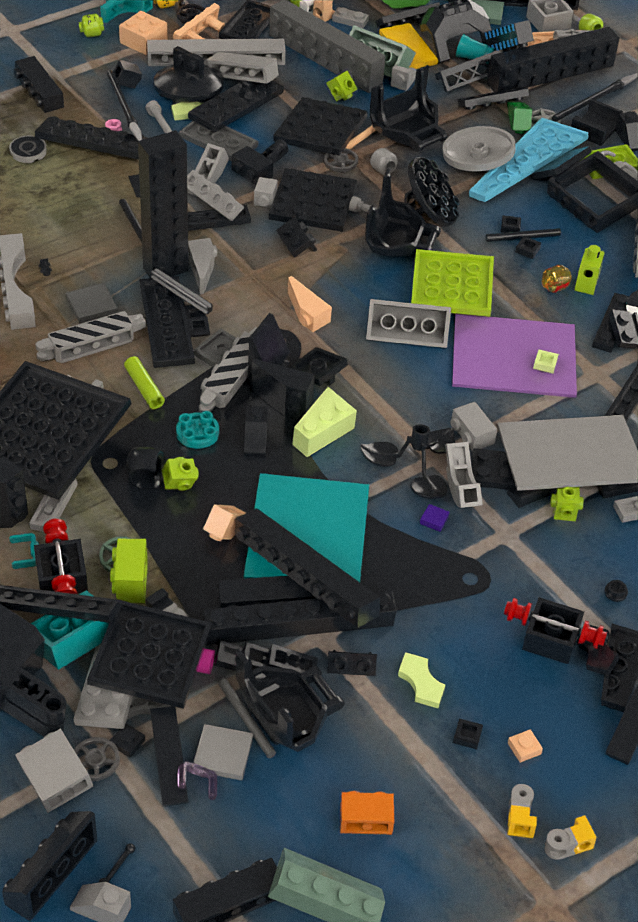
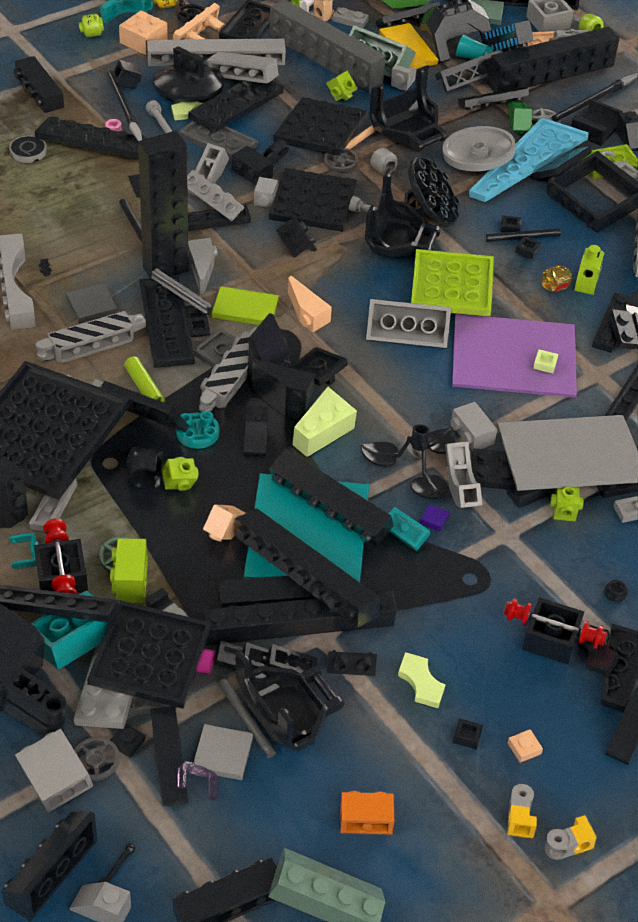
none -> black tile [101,381,189,432]
none -> lime tile [212,286,279,325]
none -> black brick [269,449,394,546]
none -> teal plate [389,507,431,551]

